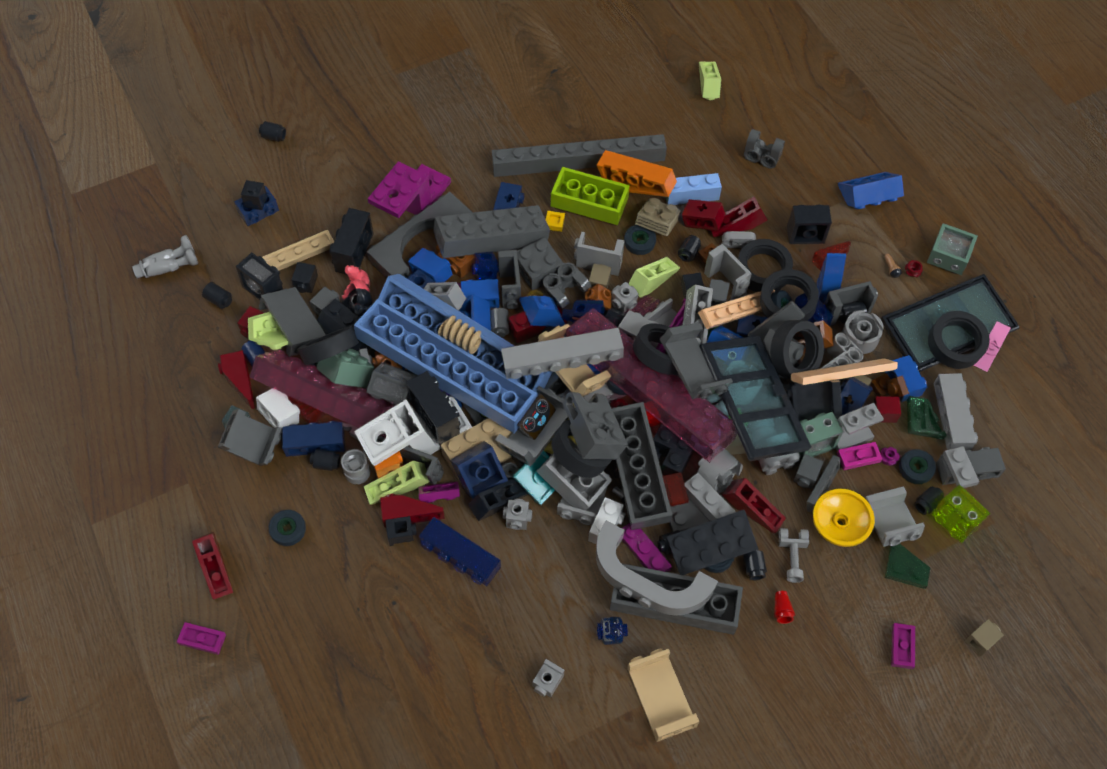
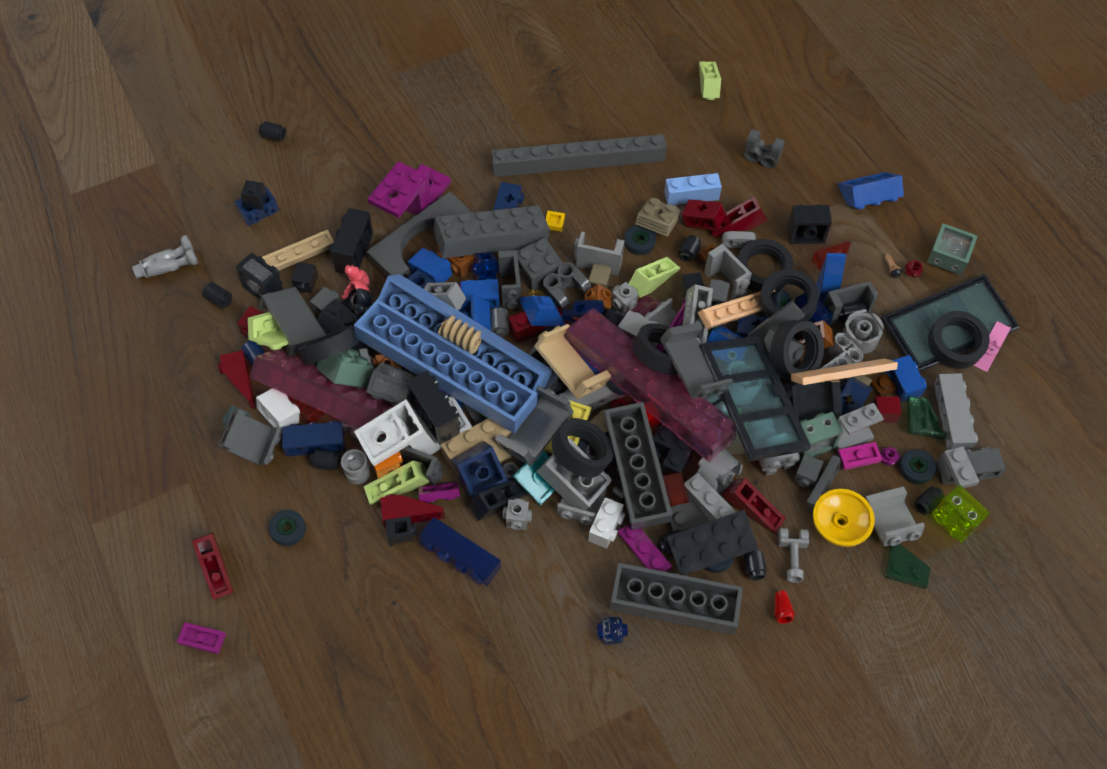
light grey brick [501,328,624,379] -> none
slope [517,394,556,440] -> none
light grey brick [532,659,565,697] -> none
lime brick [551,167,630,225] -> none
dark grey brick [563,392,628,459] -> none
light grey arch [596,520,718,615] -> none
orange wedge [597,150,677,197] -> none
tan panel [627,649,699,742] -> none
reddish brown plate [886,375,909,397] -> none
magenta plate [891,623,915,669] -> none
dark tan brick [965,619,1004,657] -> none

